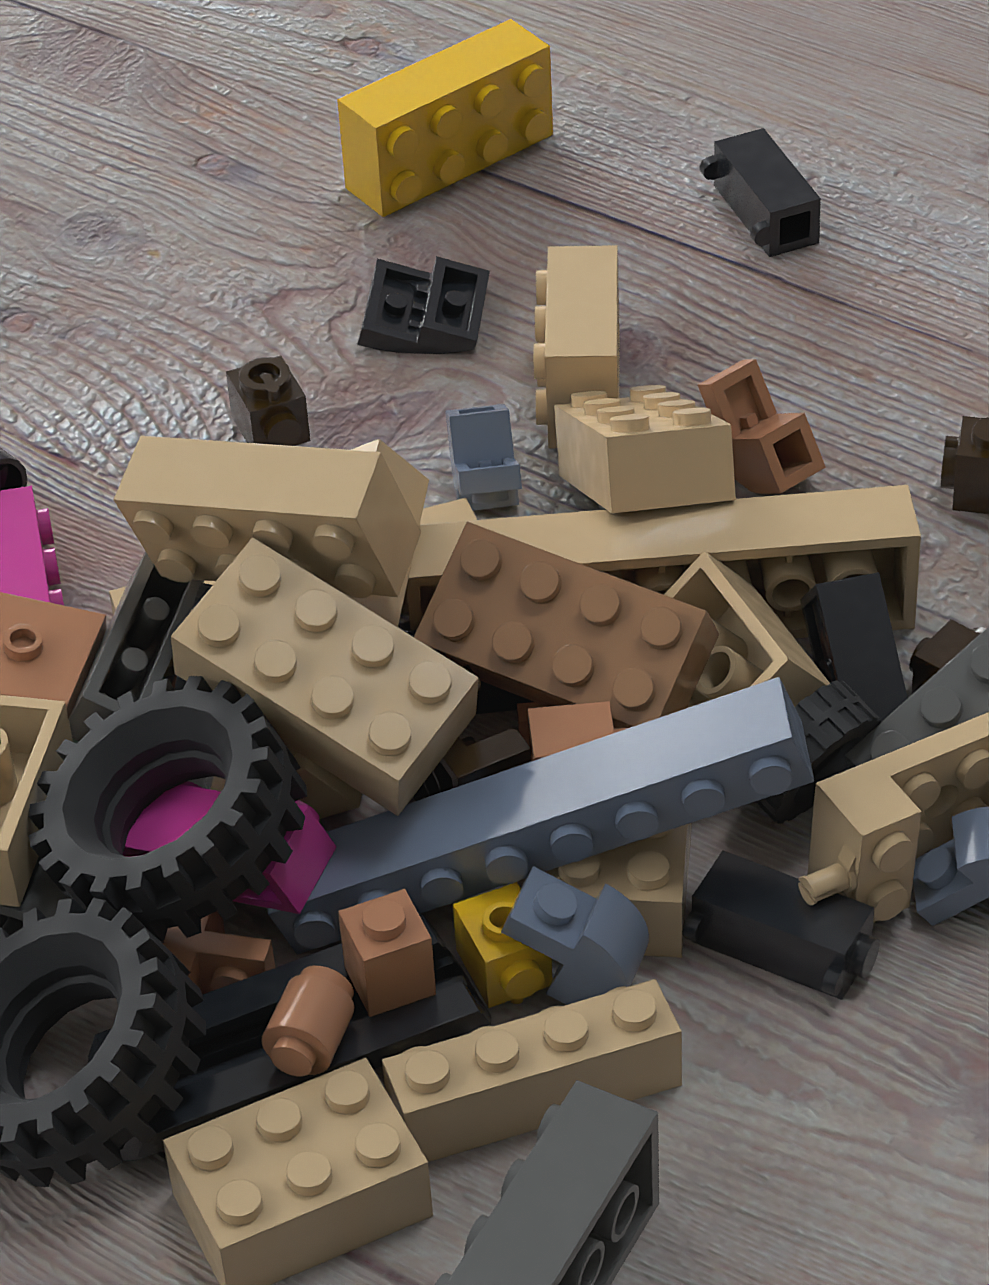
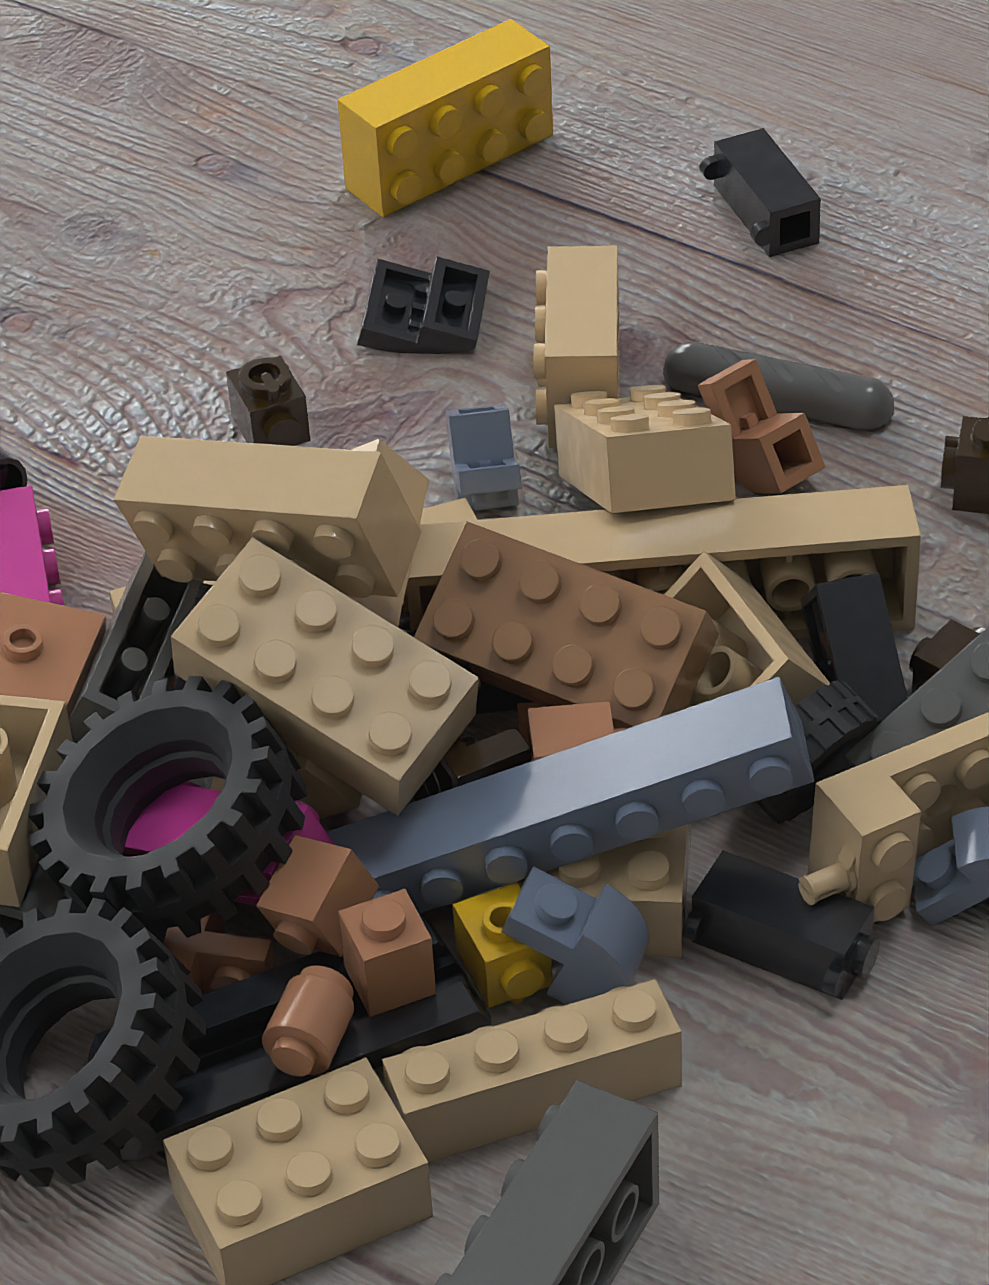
none -> nougat brick [256,835,379,957]
none -> dark grey piece [663,342,895,430]

